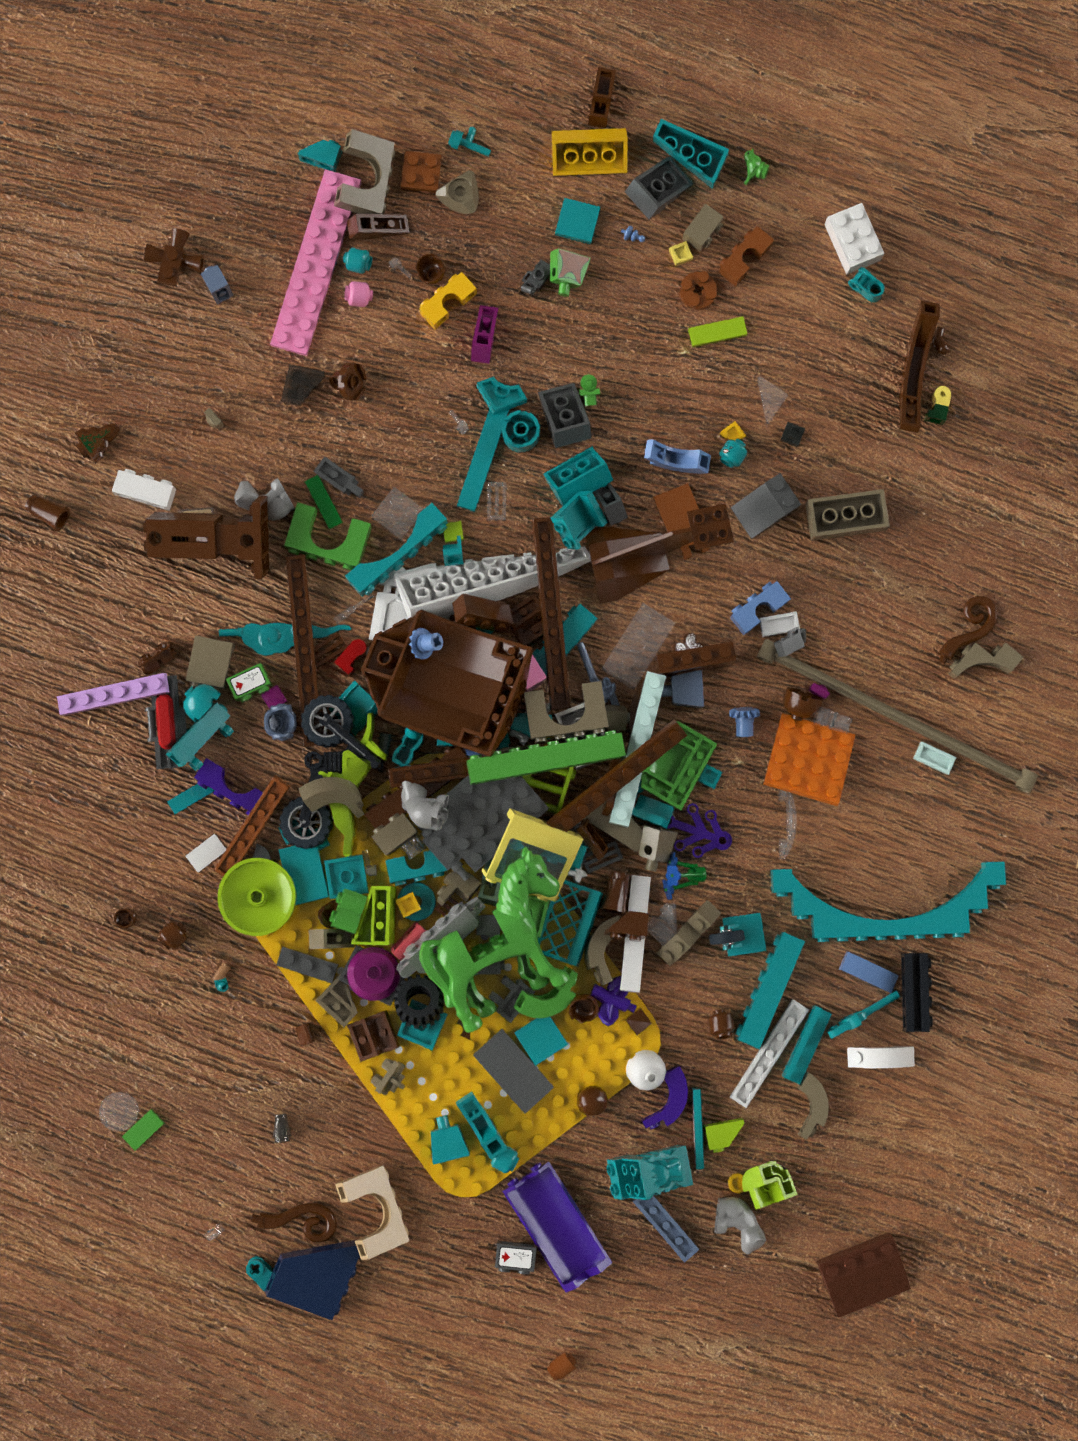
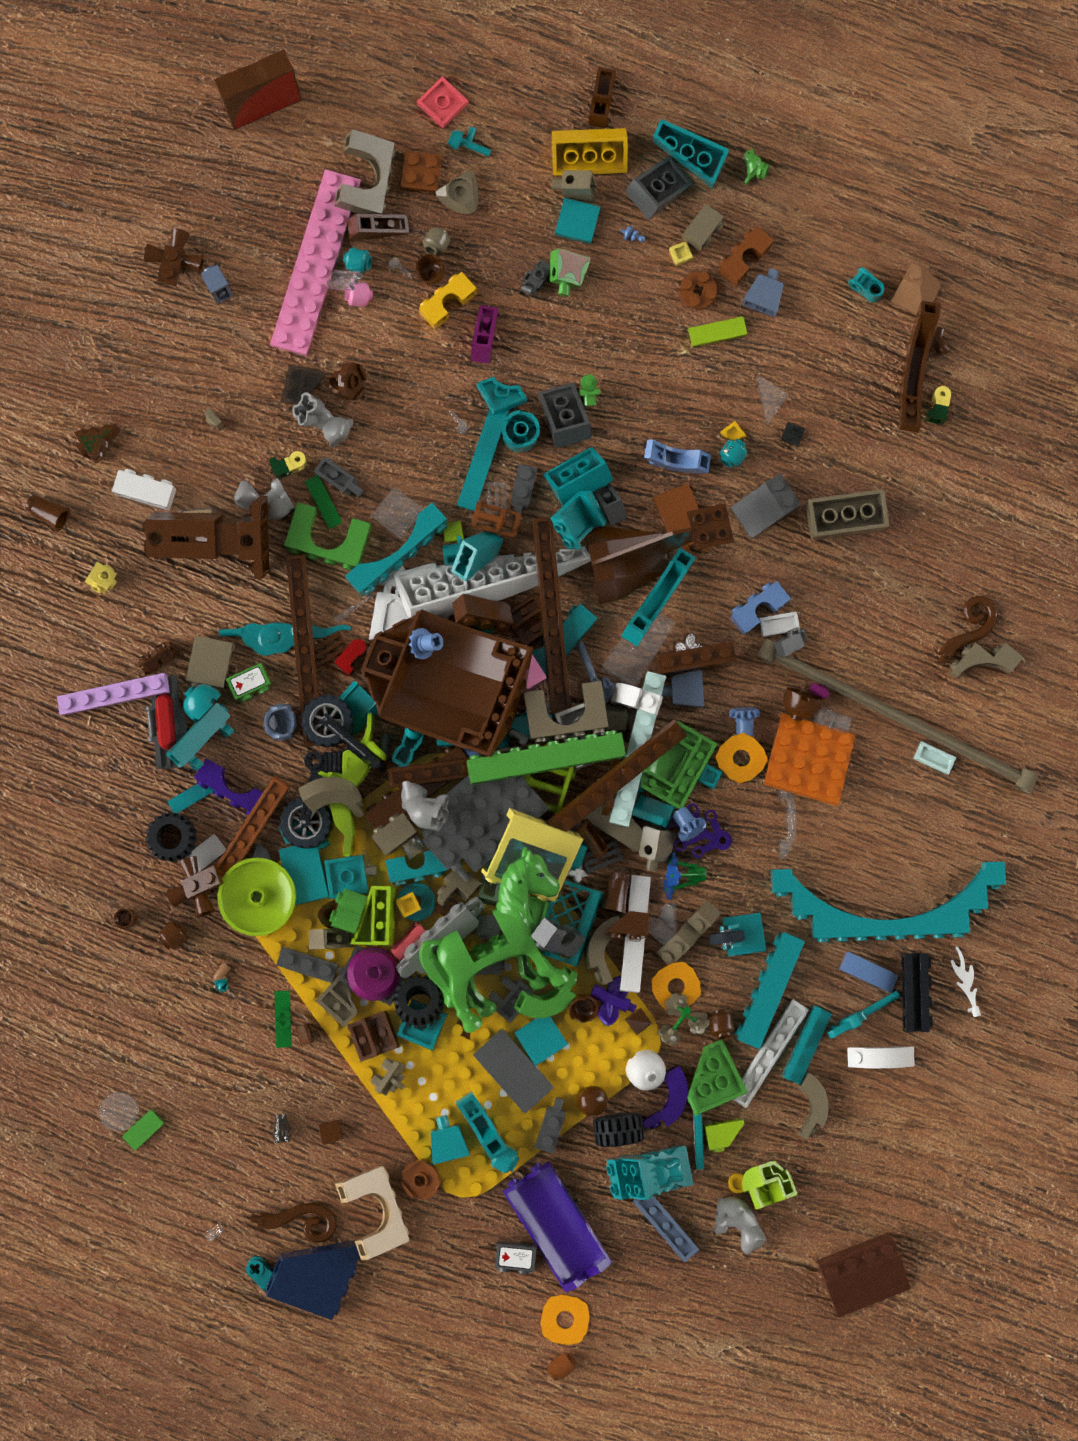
magenta tile [261,685,288,709] -> none
teal slope [298,140,342,172] -> none
white brick [824,203,885,275] -> none
none -> light yellow brick [85,562,117,594]
none -> black tyre [145,812,198,862]
none -> reddish brown brick [167,856,223,917]
none -> tile [214,49,302,130]
none -> leg [269,451,307,479]
none -> green piece [274,991,292,1048]
none -> light grey animal [292,392,353,447]
none -> reddish brown slope [319,1119,343,1145]
none -> clear tile [325,270,363,291]
none -> dark orange plate [401,1158,442,1200]
none -> coral tile [416,76,469,129]
none -> dark tan head [423,227,450,256]
none -> teal slope [451,531,504,582]
none -> dark orange piece [470,501,521,538]
none -> dark grey hinge [511,464,537,517]
none -> dark grey arch [531,917,586,958]
none -> dark grey hinge [535,1097,565,1154]
none -> light orange piece [540,1294,590,1345]
none -> dark tan torso [552,170,597,202]
none -> black tyre [593,1113,644,1147]
none -> white arch [611,683,663,715]
none -> teal arch [621,548,696,647]
none -> light orange piece [651,962,701,1010]
none -> dark tan plant [658,993,710,1046]
none -> medium blue gear [673,807,706,841]
none -> bright green plate [687,1039,748,1116]
none -> light orange piece [716,733,768,783]
none -> sand blue torso [742,269,784,318]
none -> medium nougat slope [891,263,941,315]
none -> white piece [951,947,981,1017]

